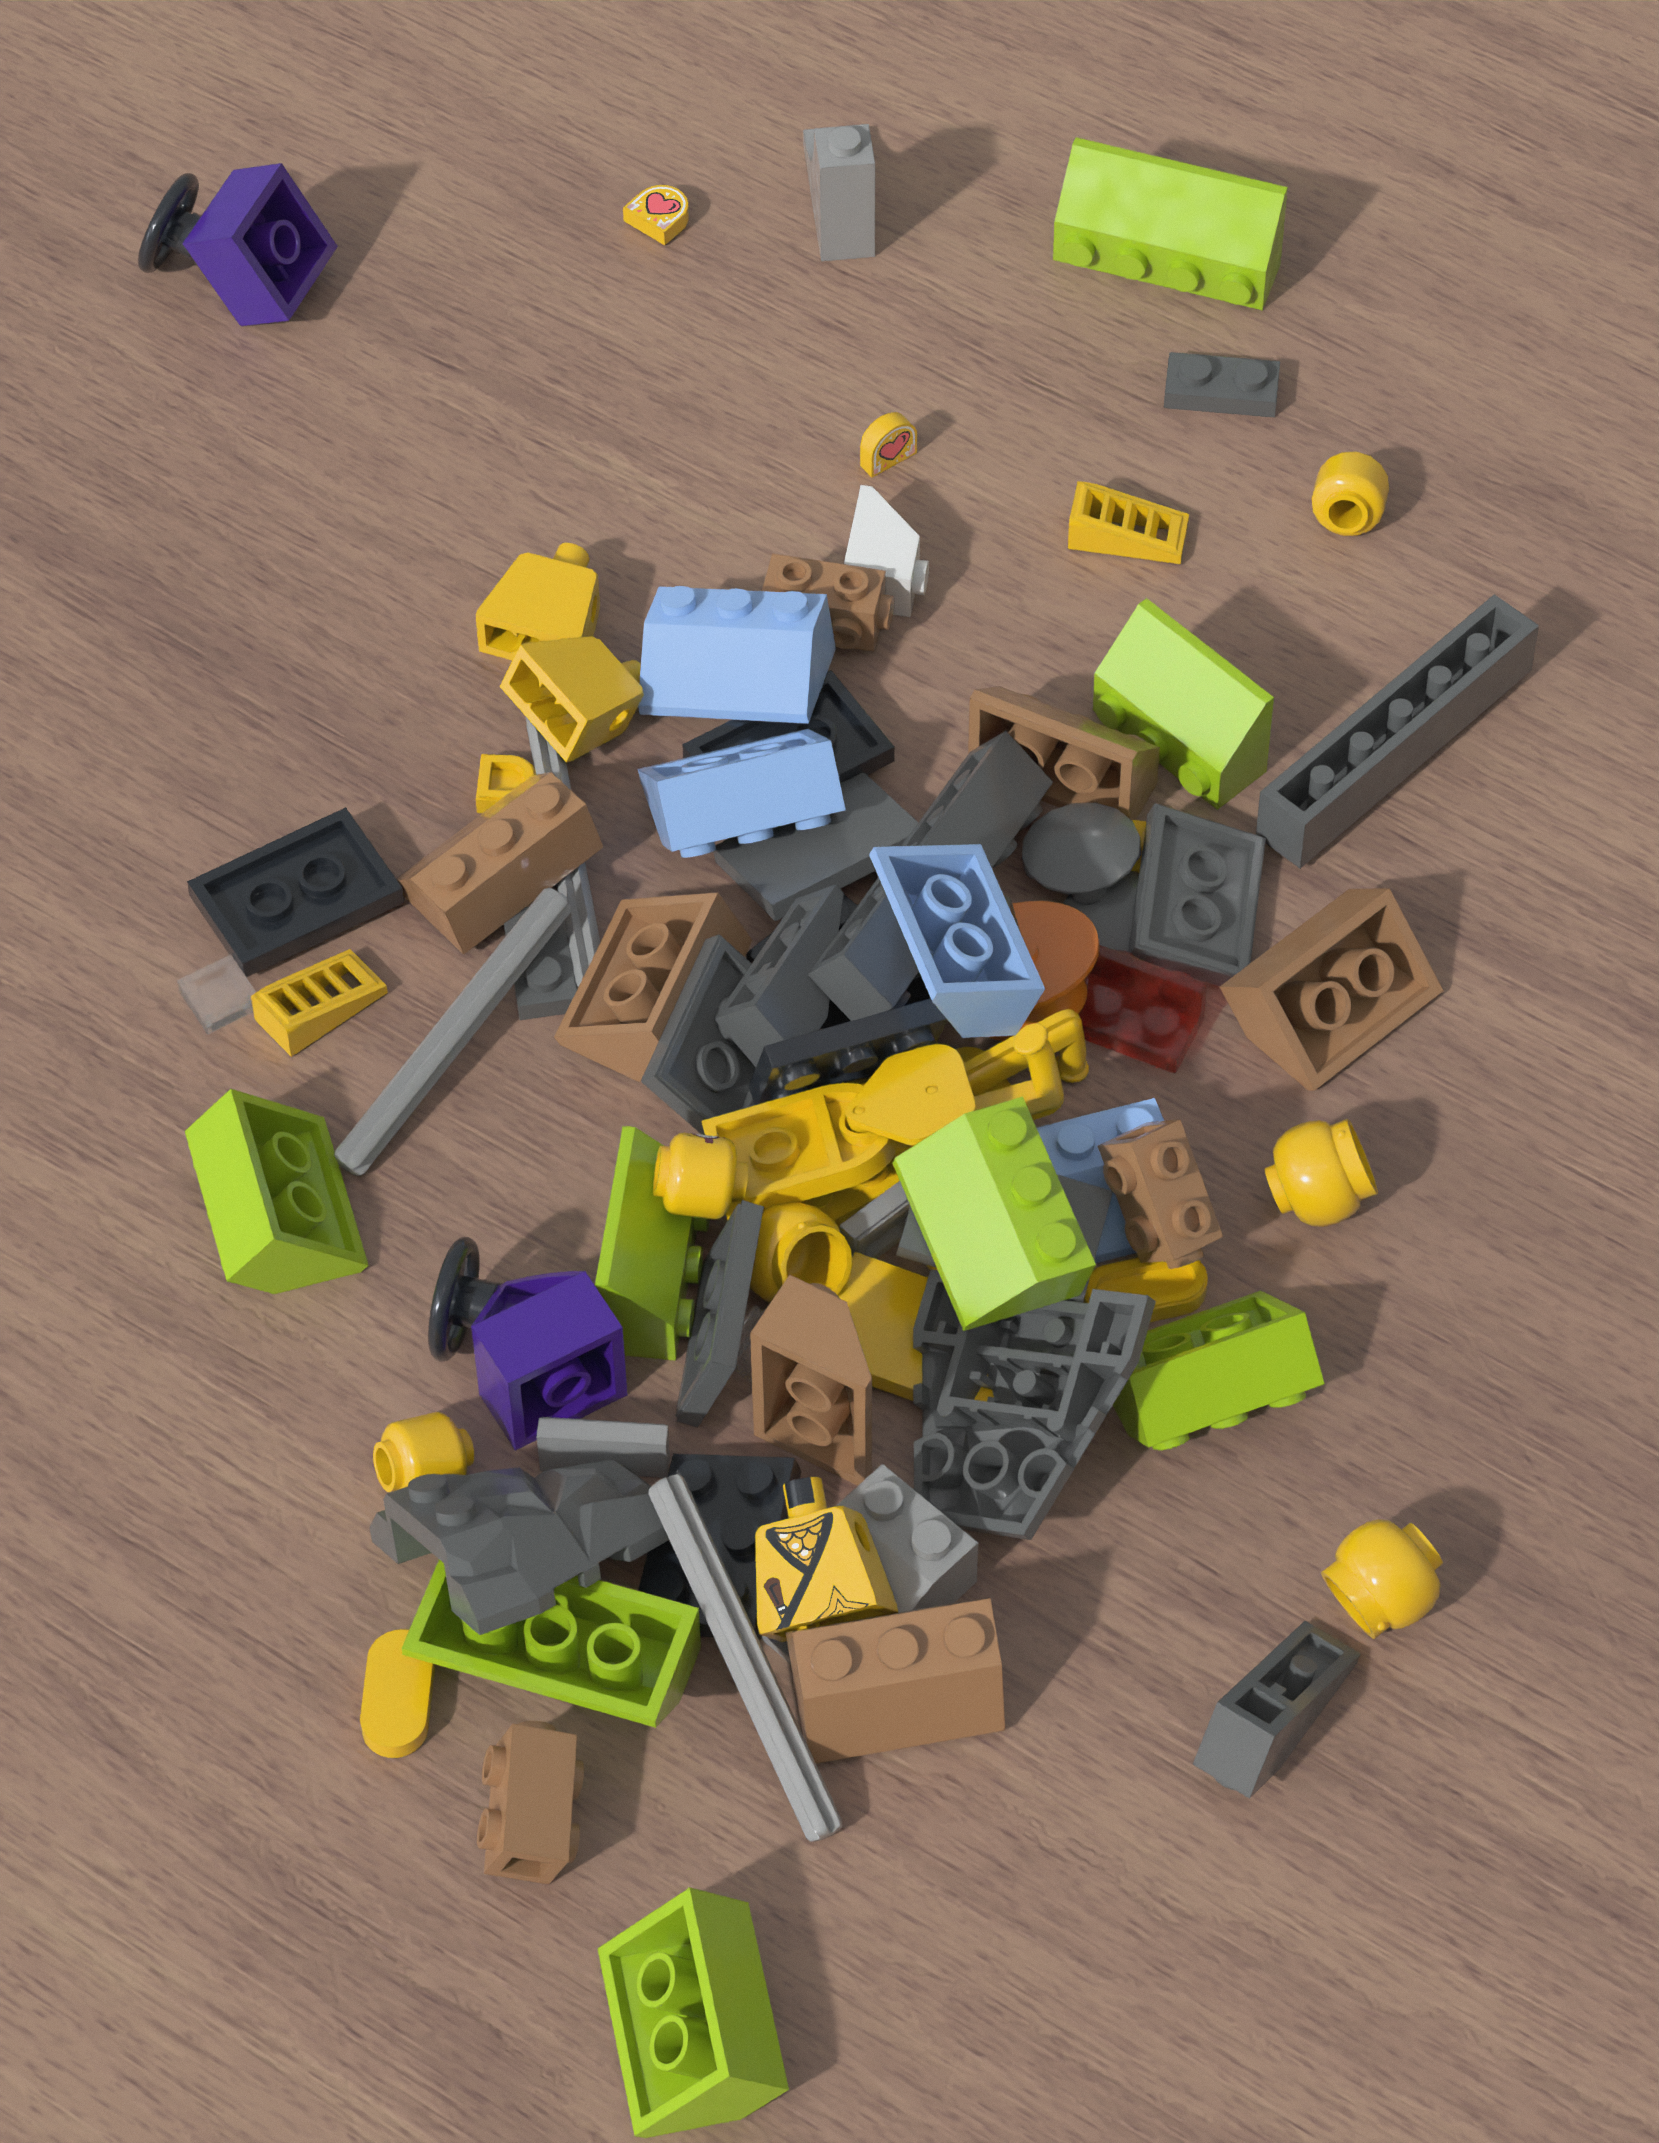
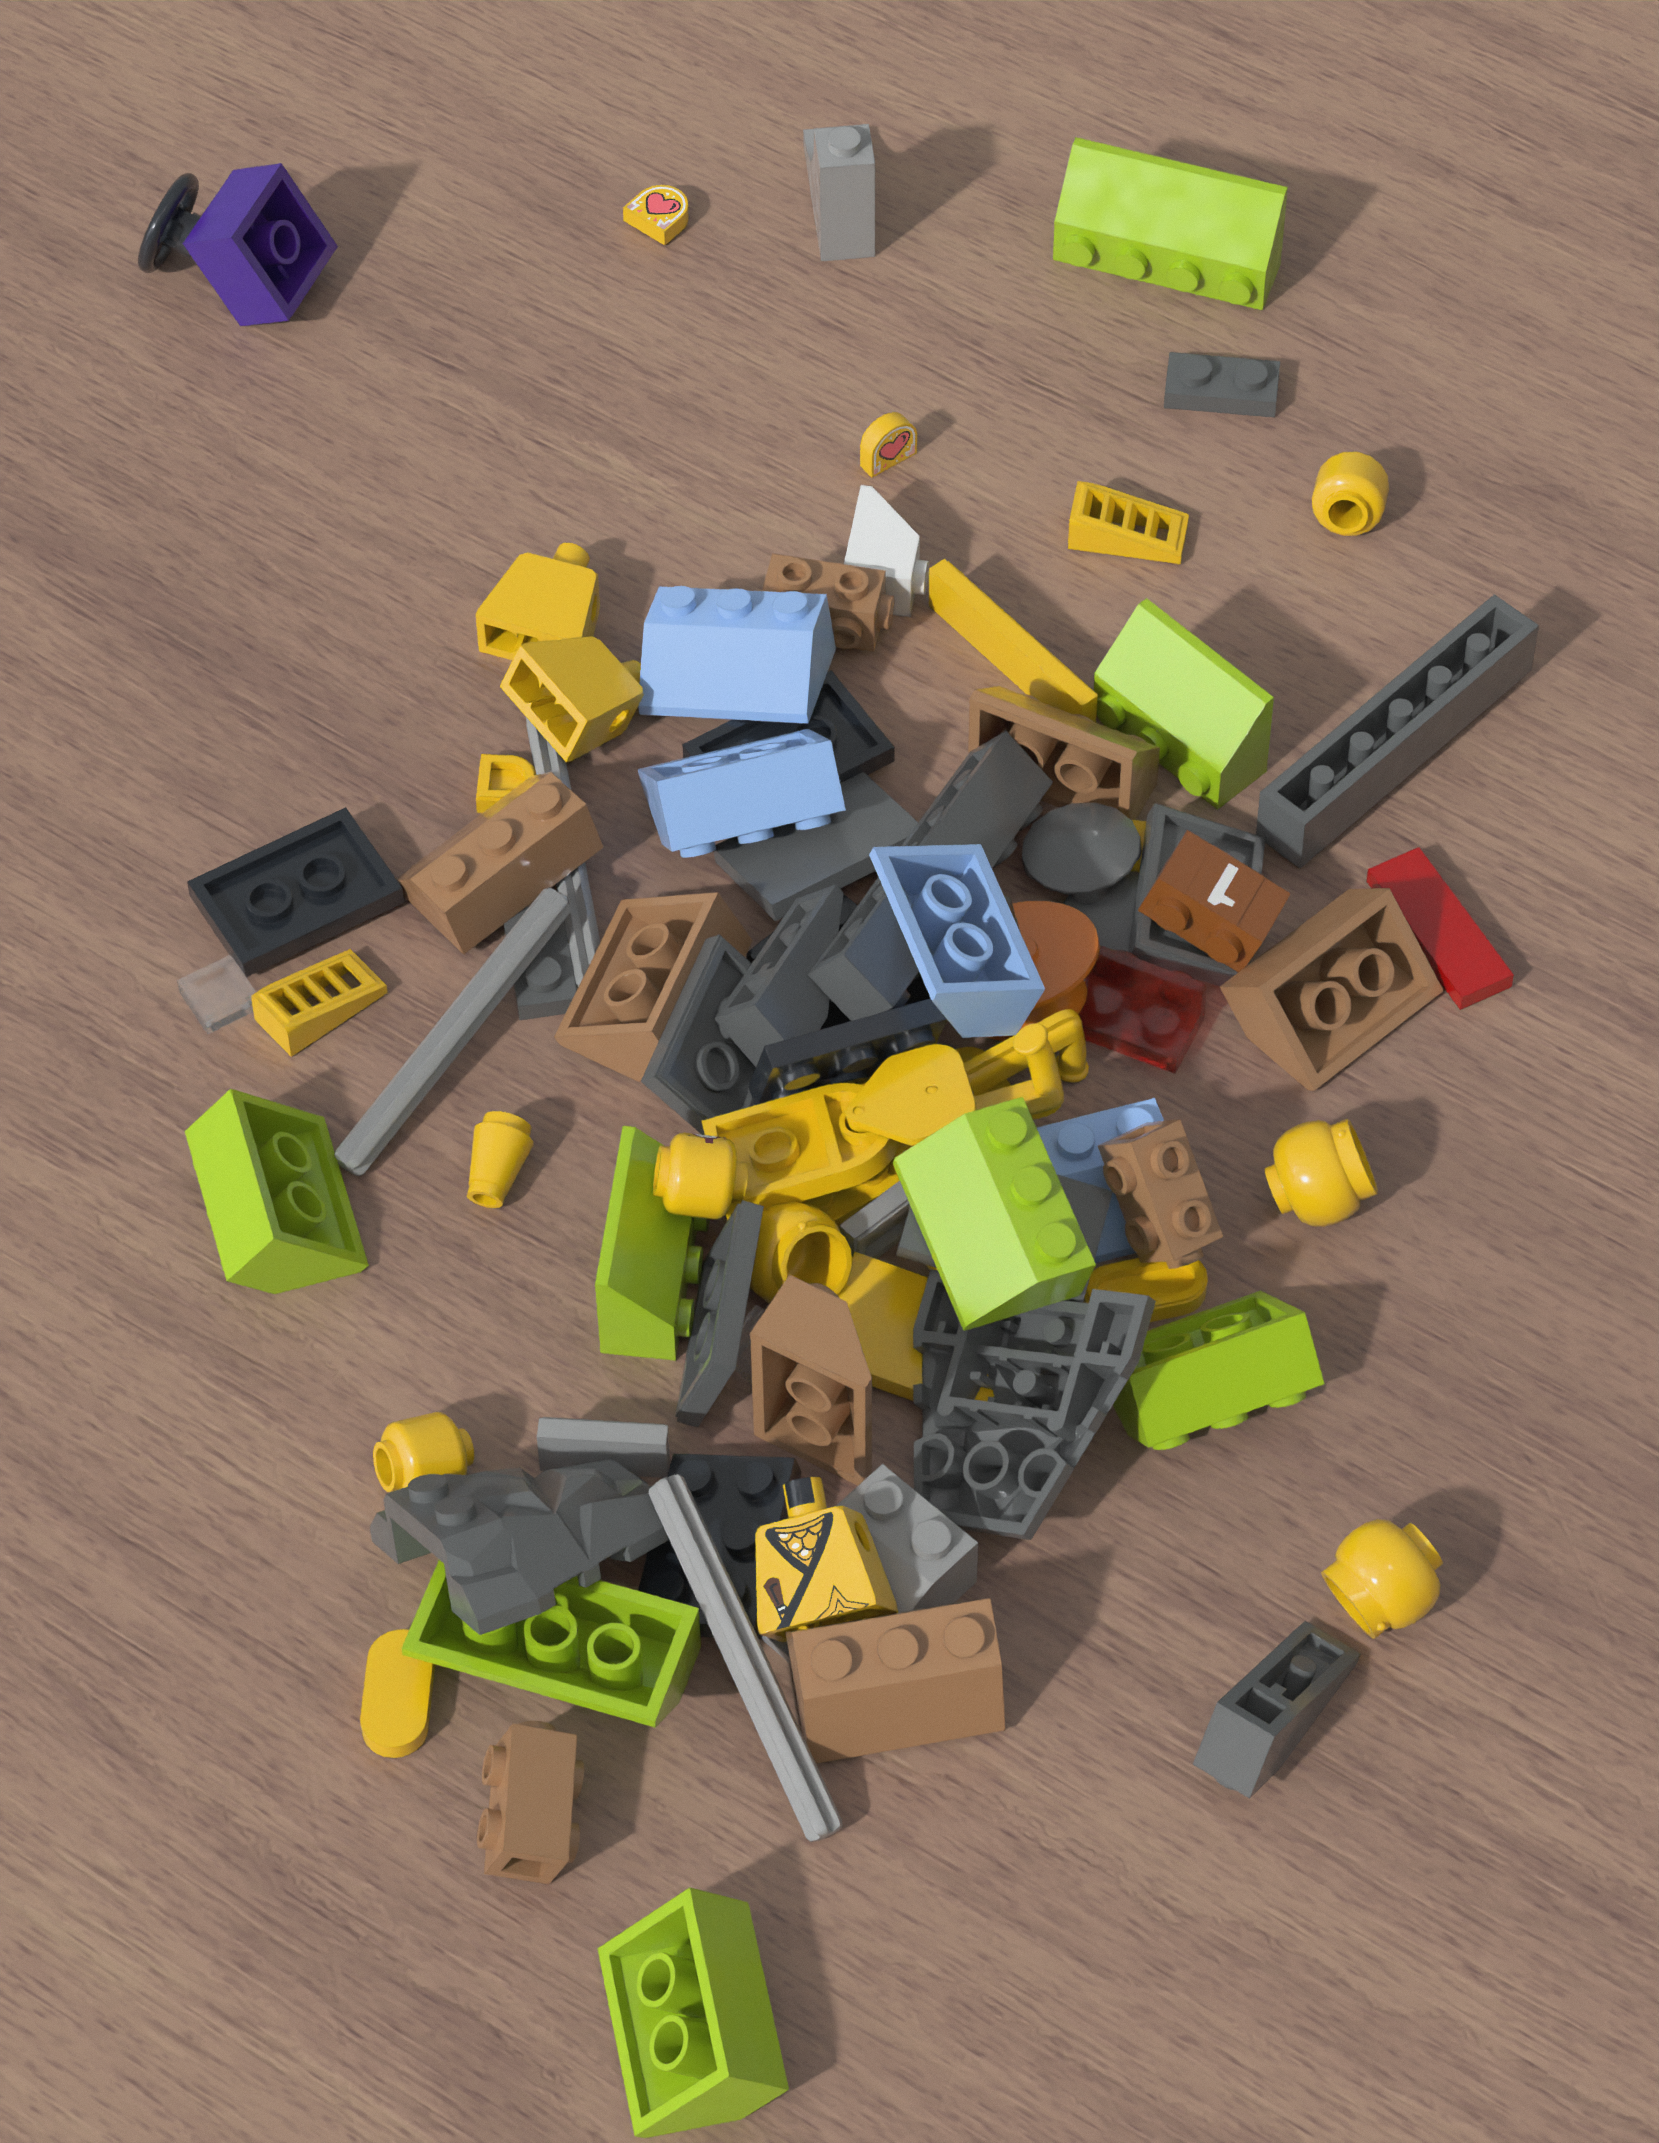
dark purple piece [428,1237,628,1451] -> none
none -> yellow cone [467,1111,534,1208]
none -> yellow tile [929,559,1098,723]
none -> dark orange brick [1138,830,1291,972]
none -> red tile [1366,847,1514,1010]

